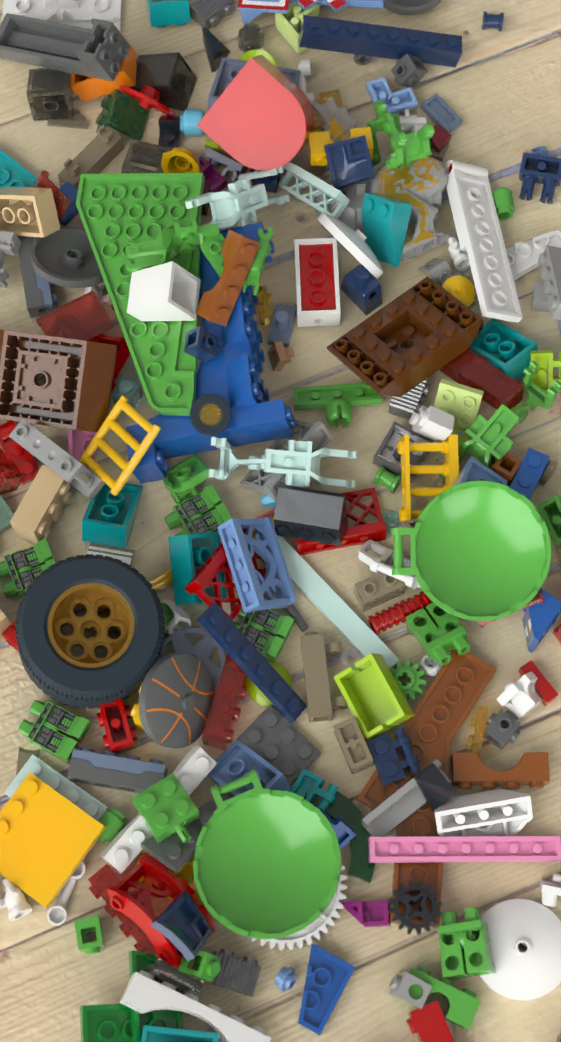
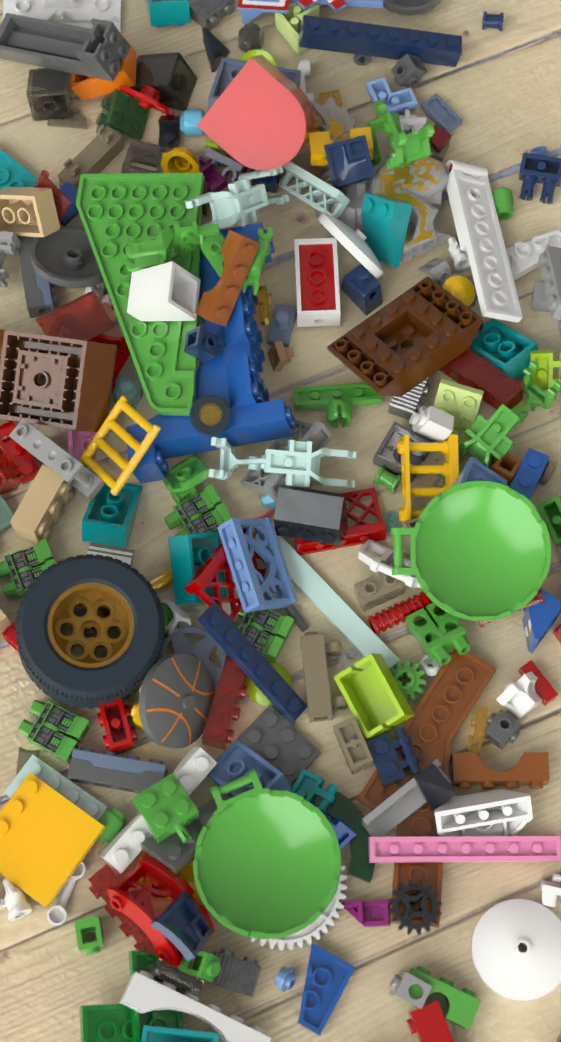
bright green hips [438,907,496,980] -> none

